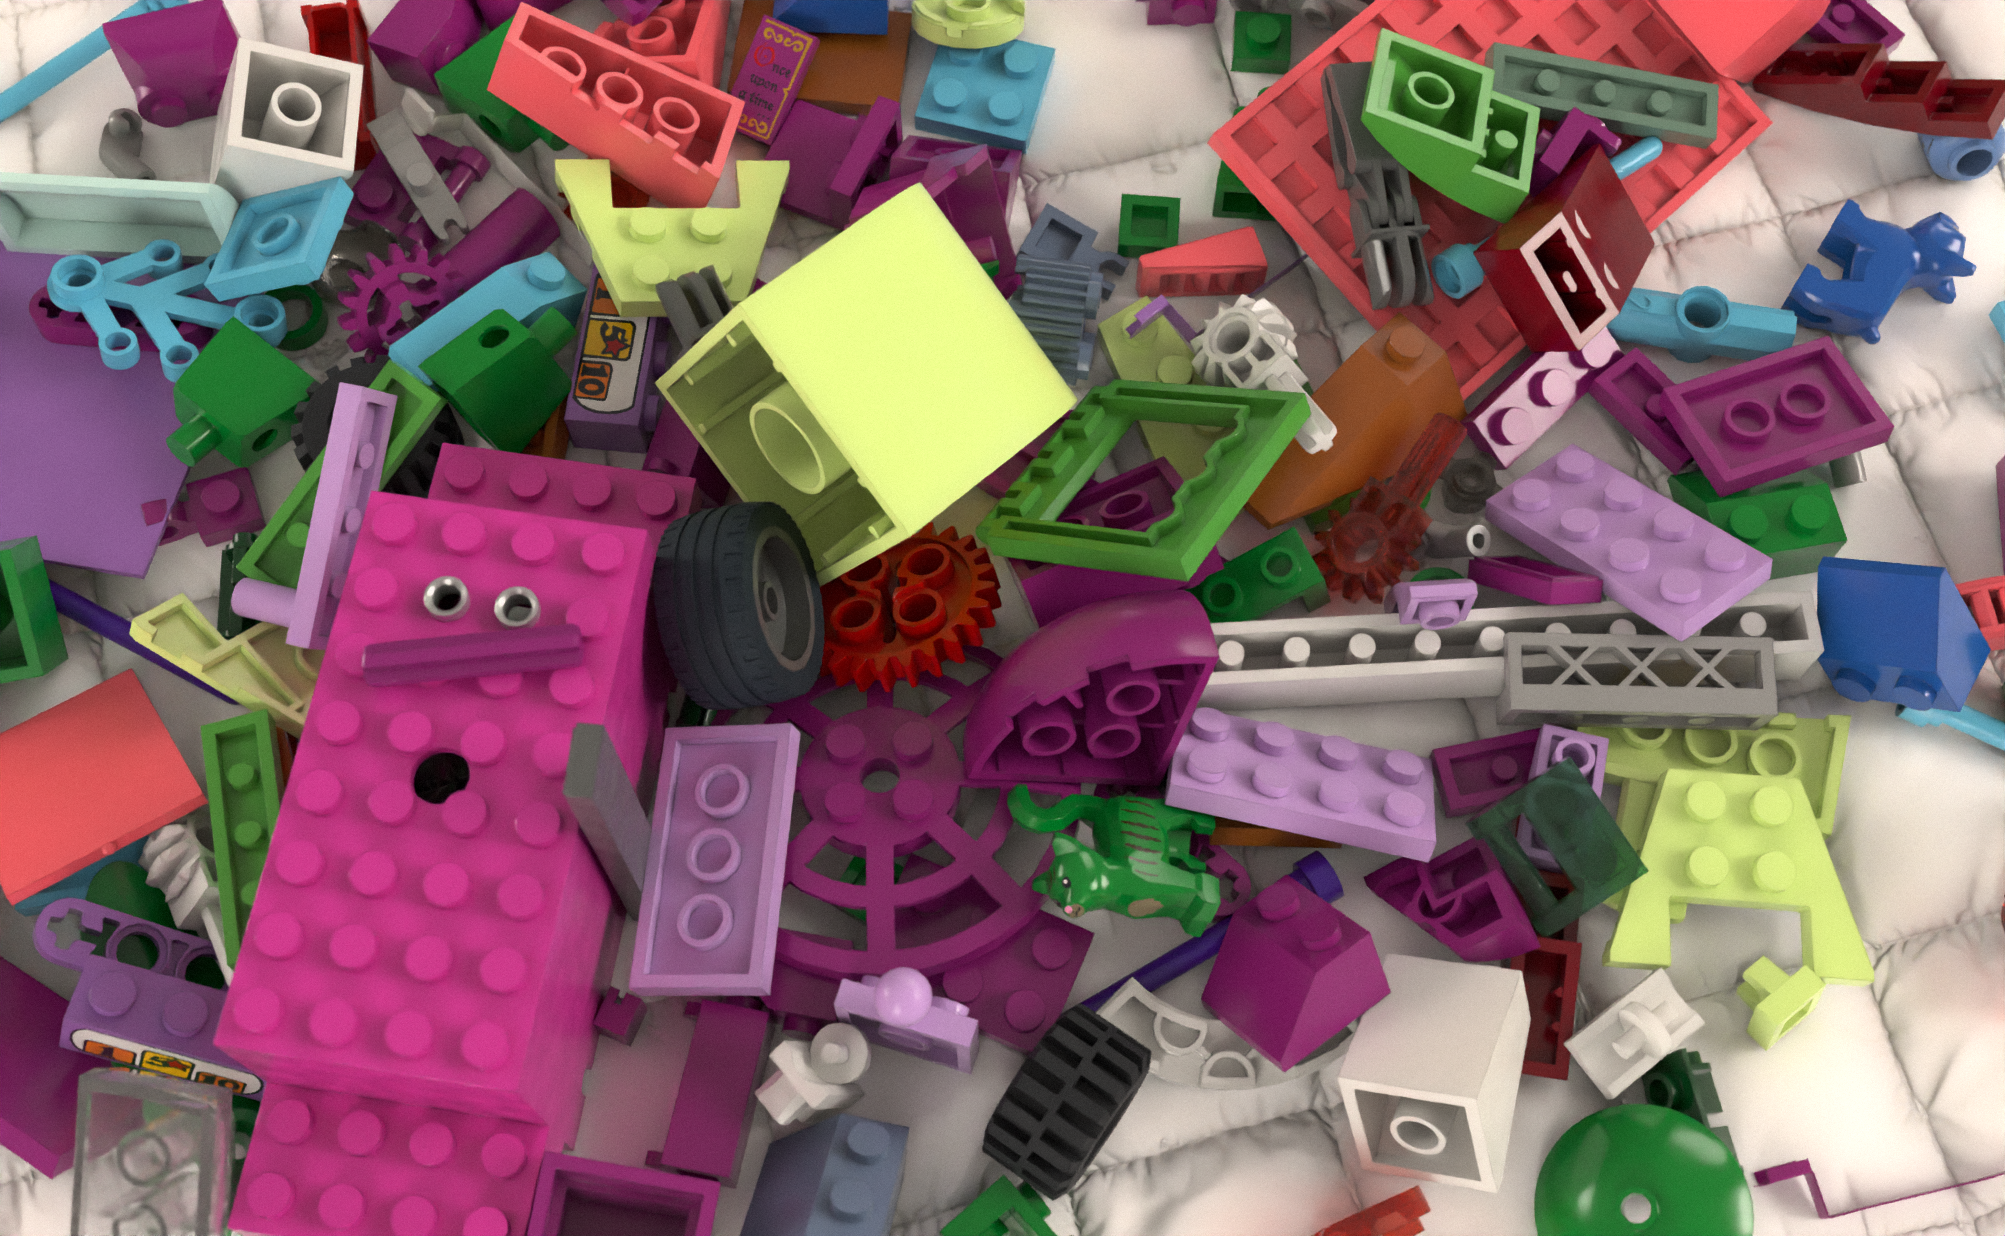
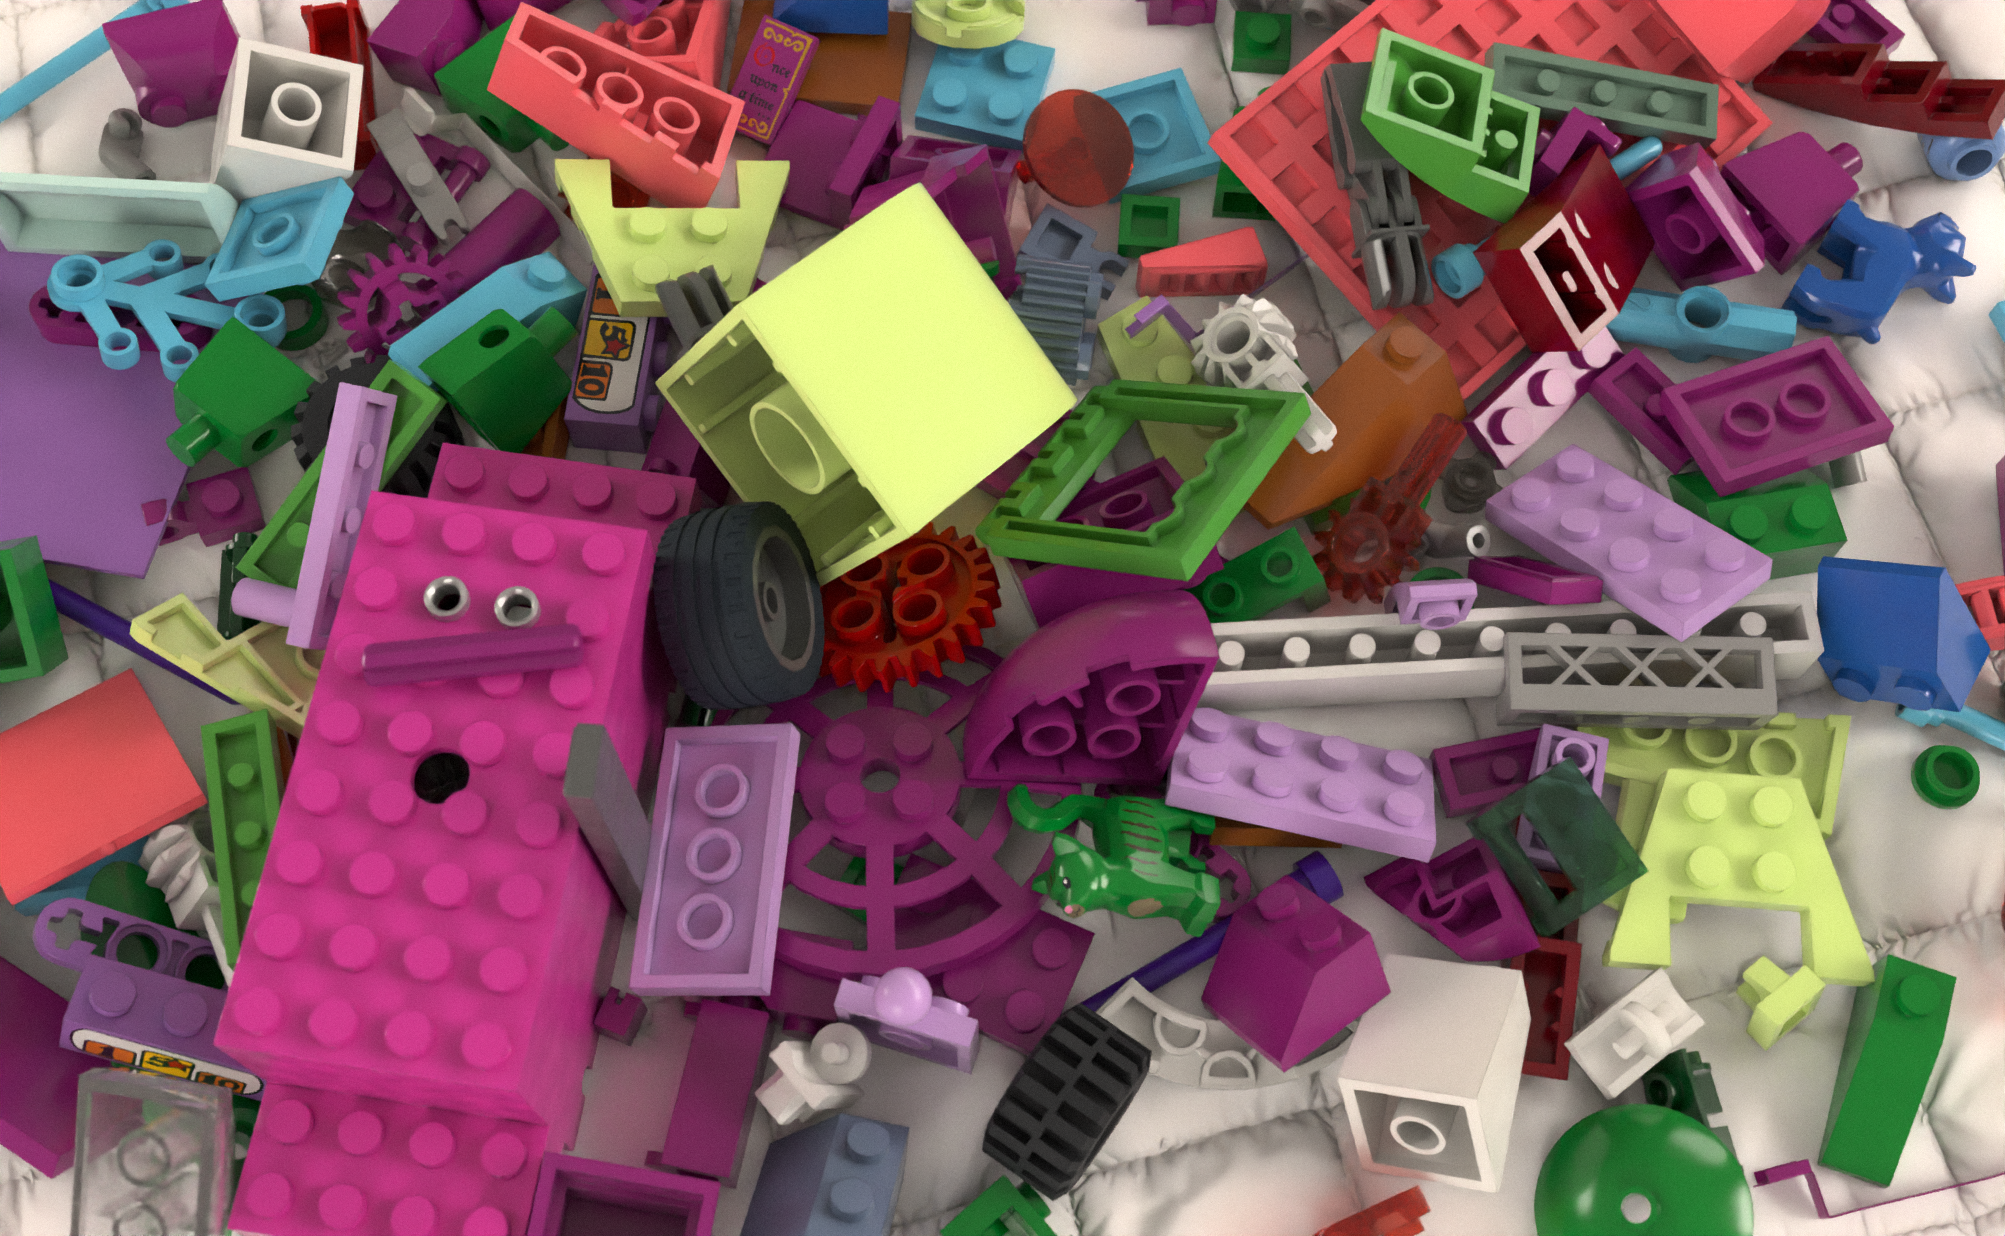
none -> clear red shield [1016,89,1134,208]
none -> medium azure plate [1071,68,1221,204]
none -> magenta slope [1625,142,1765,292]
none -> magenta torso [1720,132,1863,276]
none -> green slope [1817,954,1957,1189]
none -> green plate [1911,745,1980,810]

